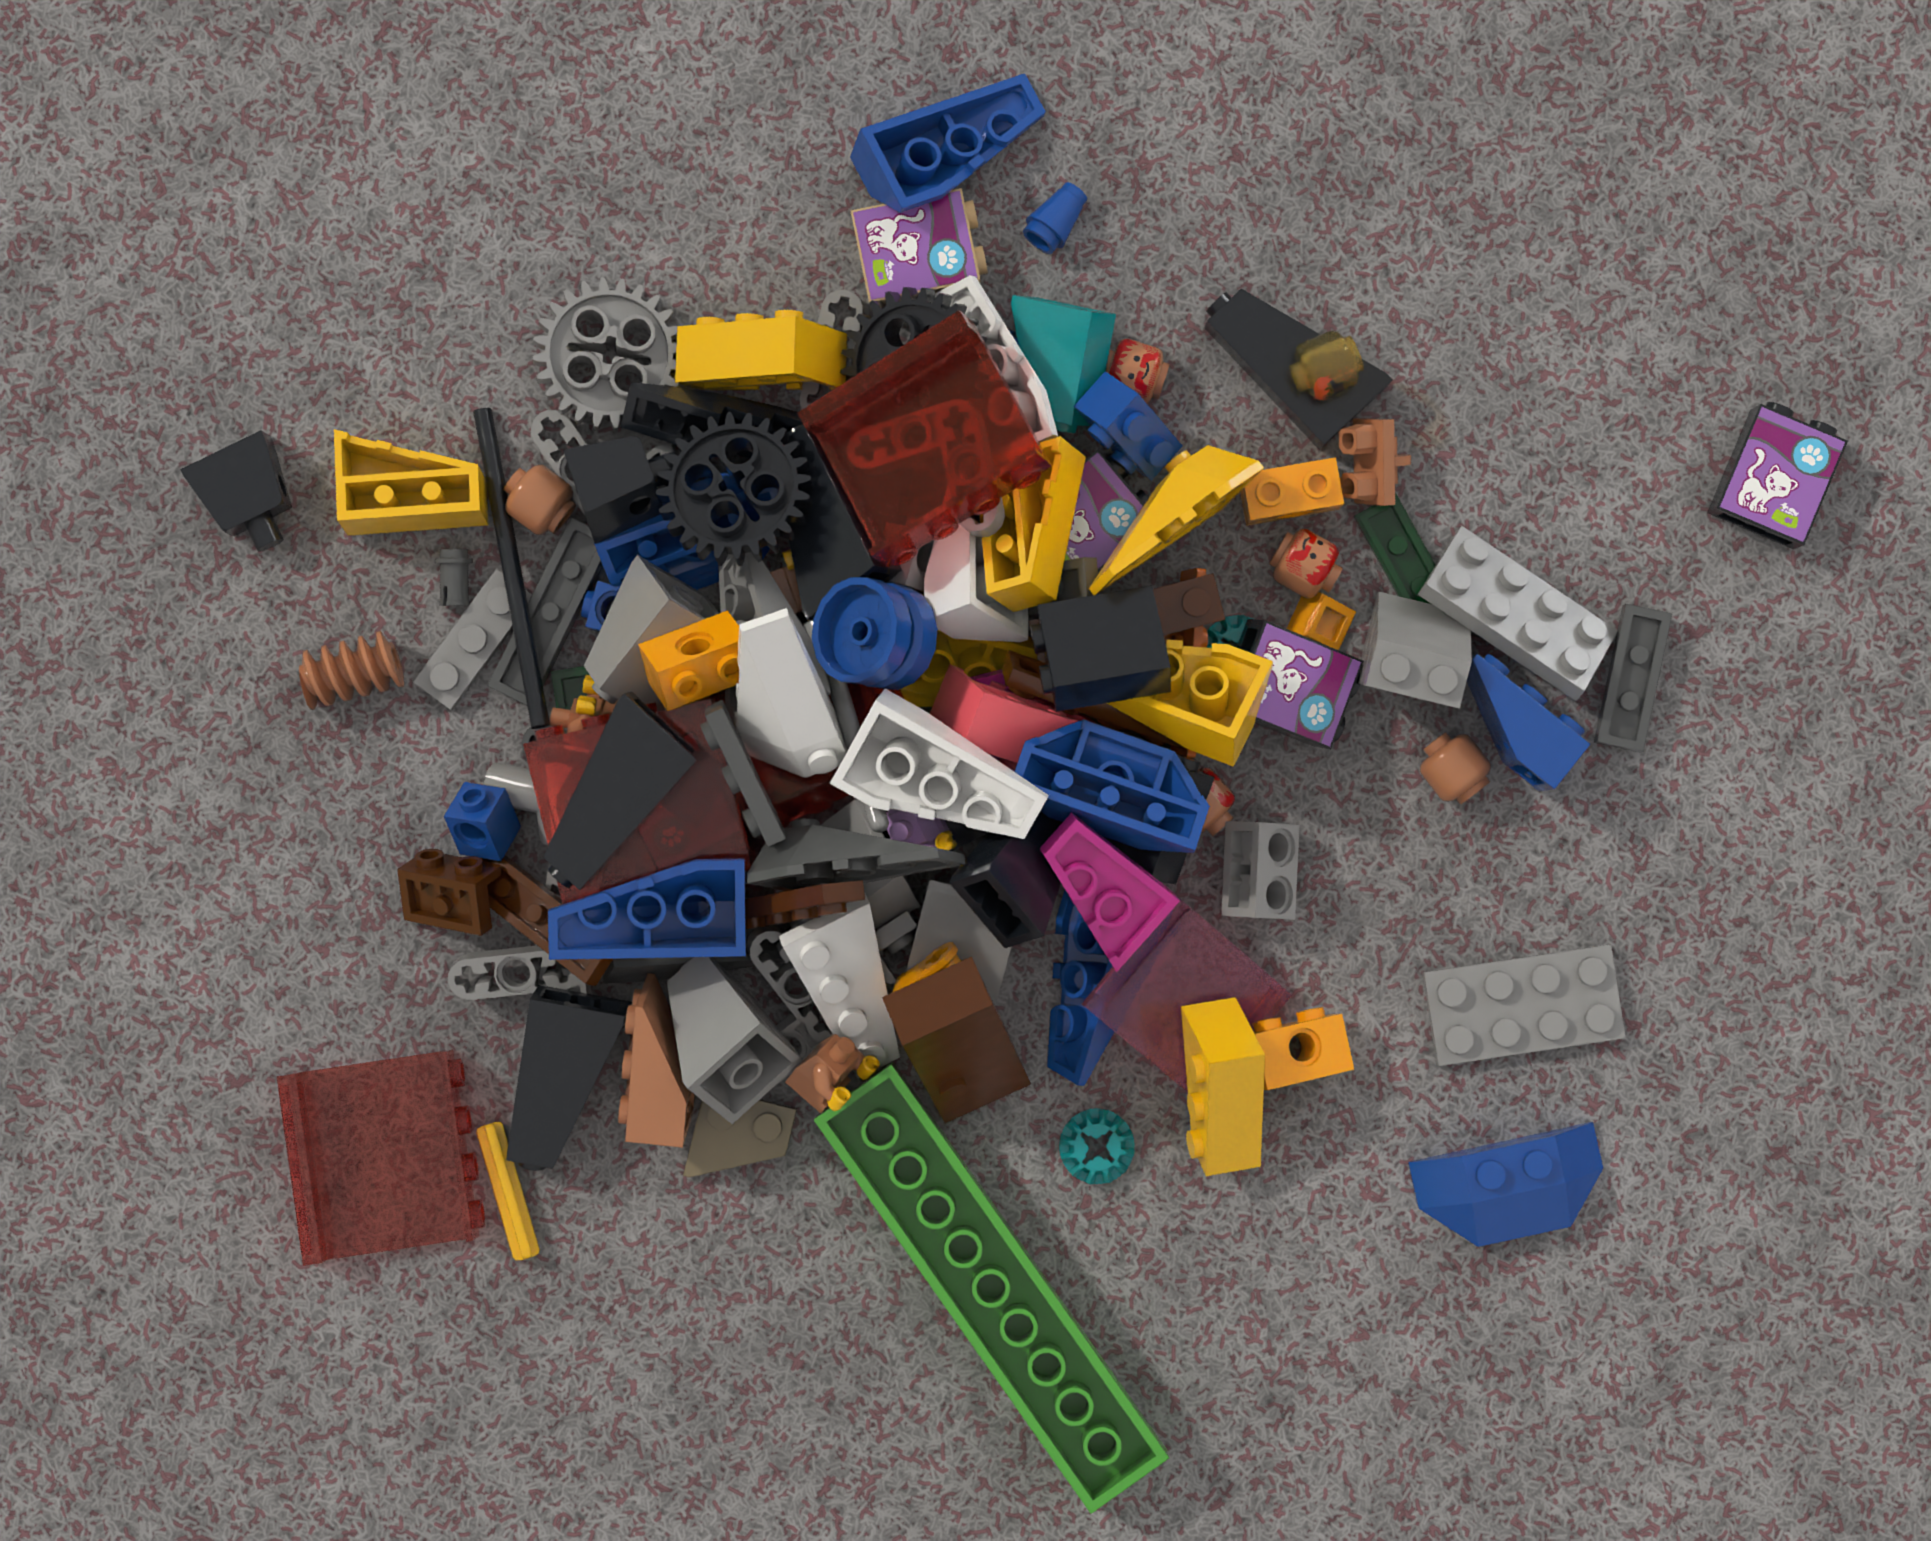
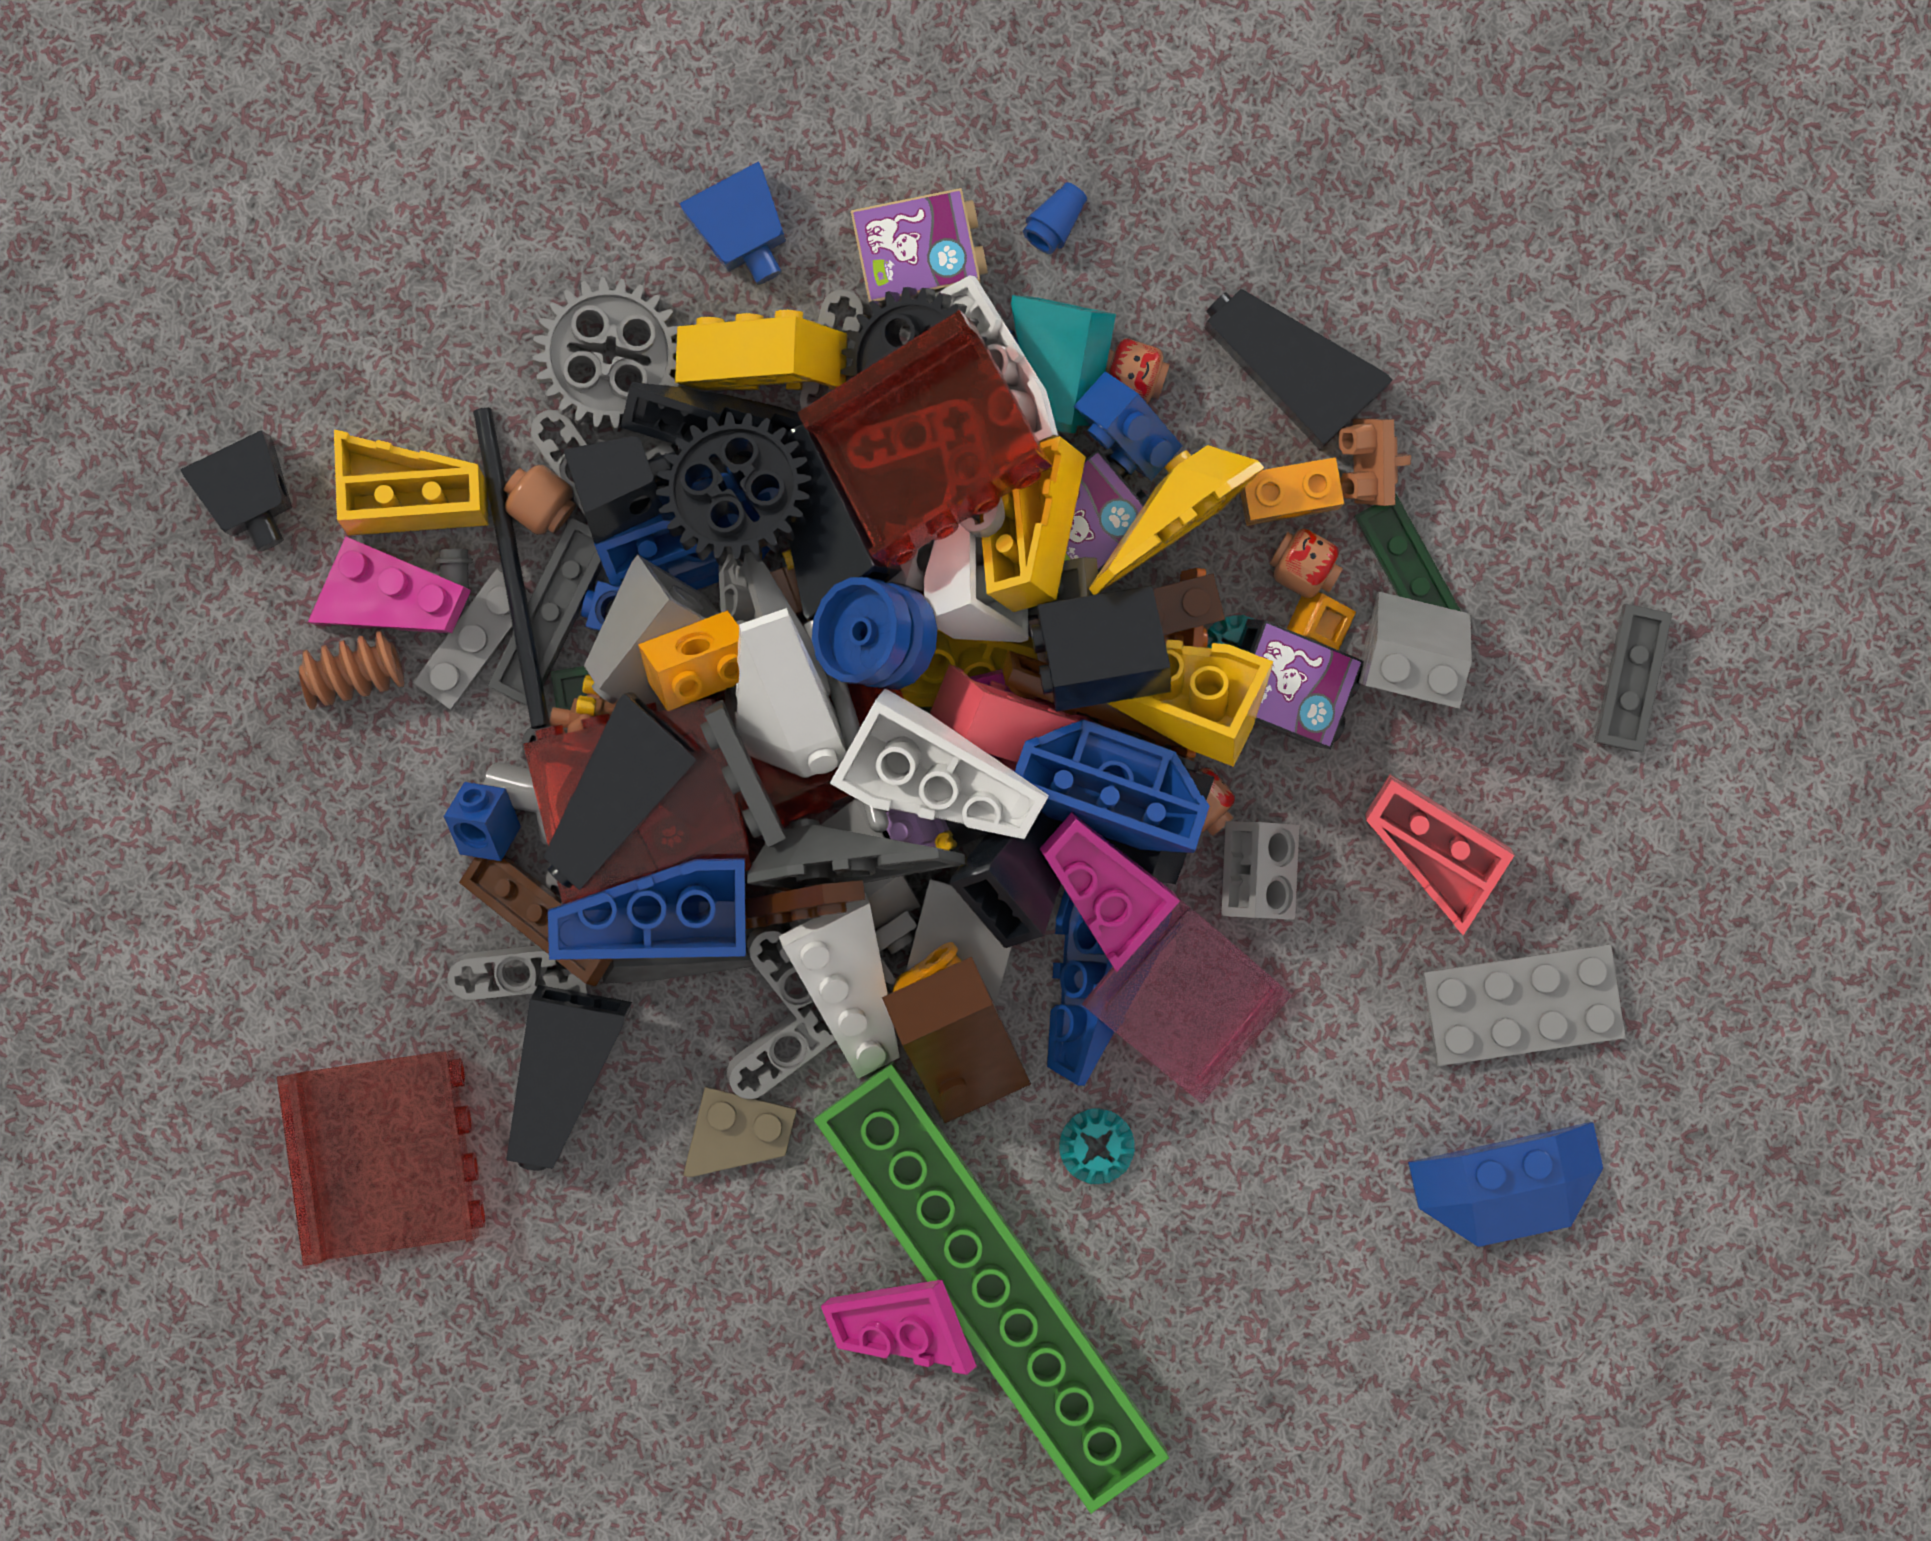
reddish brown bracket [397,849,502,936] -> none
yellow axle [476,1122,540,1260] -> none
nougat slope [618,973,695,1148] -> none
light grey slope [667,957,803,1124] -> none
nougat piece [785,1034,880,1113] -> none
blue wedge [850,73,1046,213] -> none
yellow wedge [1181,997,1265,1176] -> none
light orange brick [1253,1007,1354,1090] -> none
clear yellow head [1289,330,1364,400] -> none
light grey plate [1418,525,1618,701] -> none
nougat head [1420,732,1491,804] -> none
blue slope [1467,654,1590,792] -> none
brick [1707,402,1848,550] -> none
none -> dark pink wing [308,536,471,633]
none -> blue torso [679,161,786,285]
none -> dark pink wing [821,1280,976,1375]
none -> coral wedge [1365,774,1515,935]

